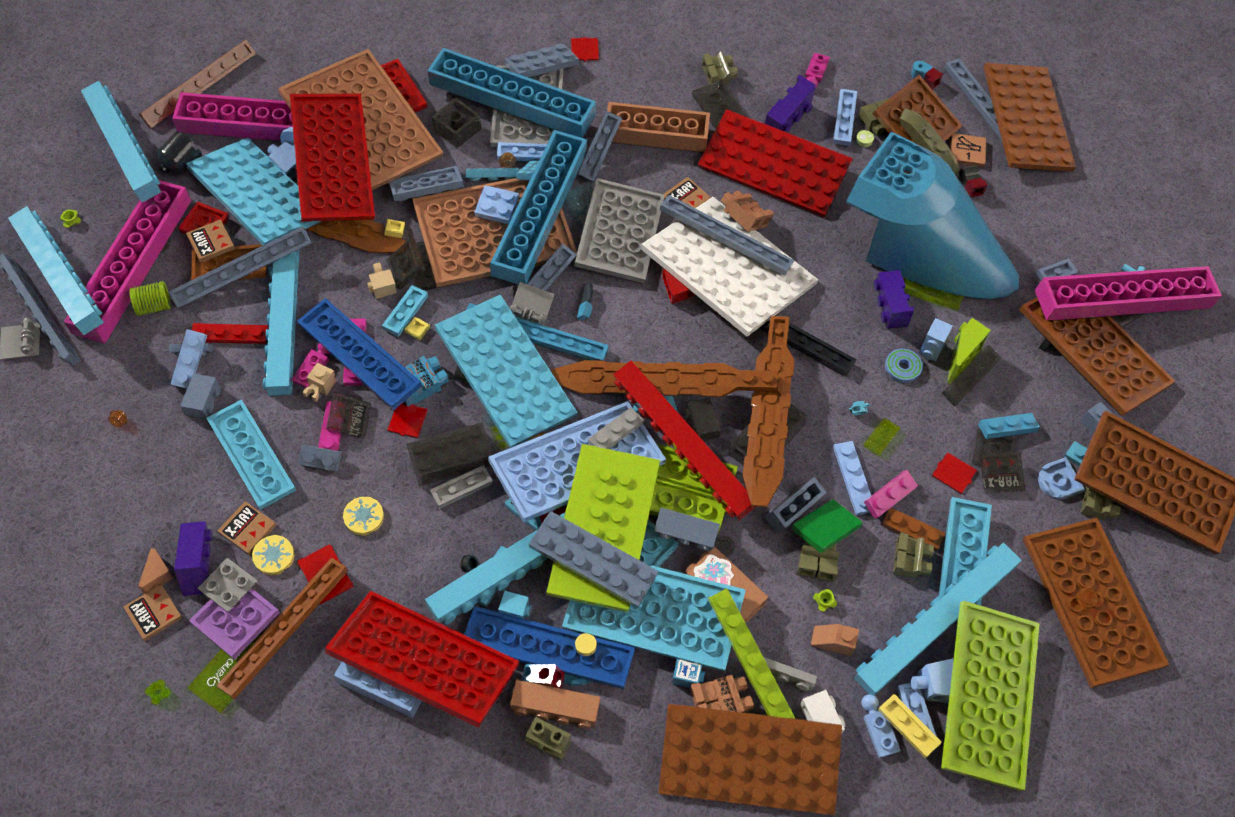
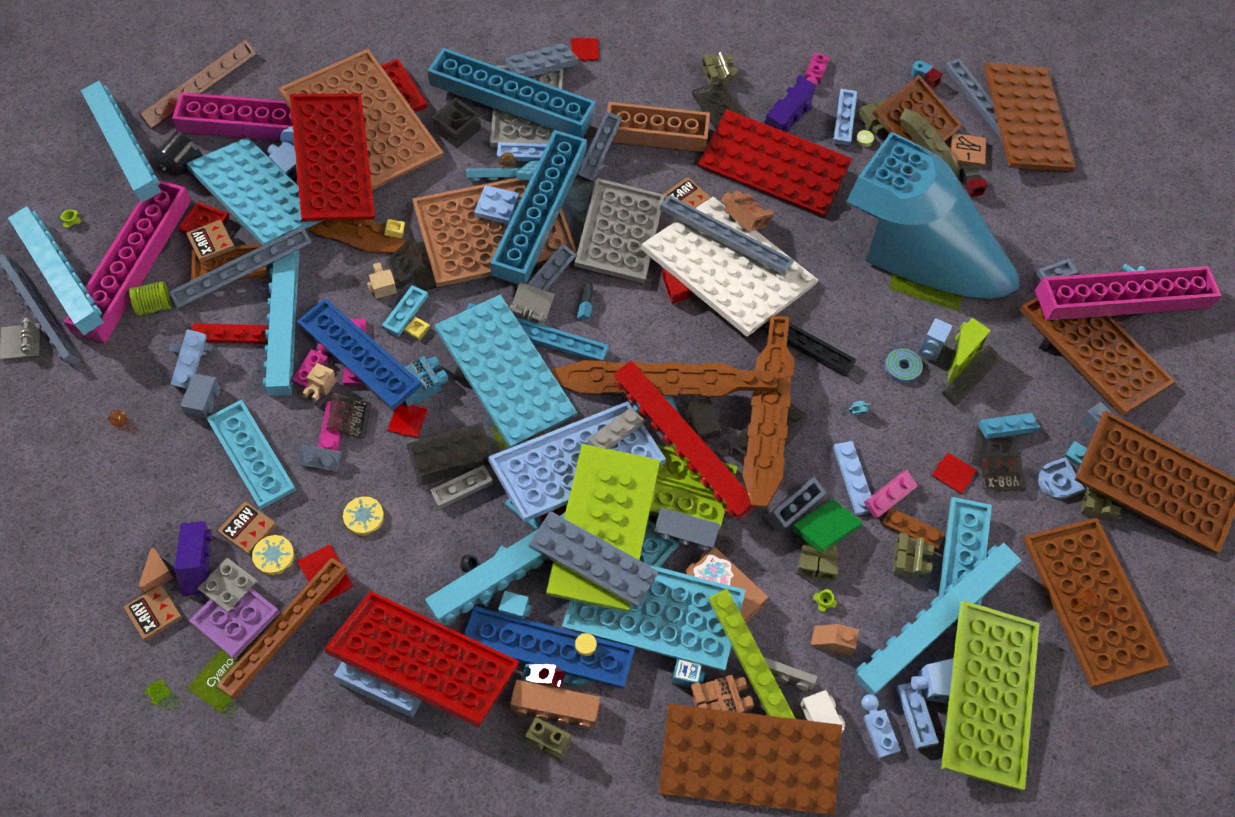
sand blue plate [389,166,464,201] -> none
clear neon green tile [863,417,900,456] -> none
dark purple wedge [874,270,914,329] -> none
light yellow plate [878,694,942,759] -> none

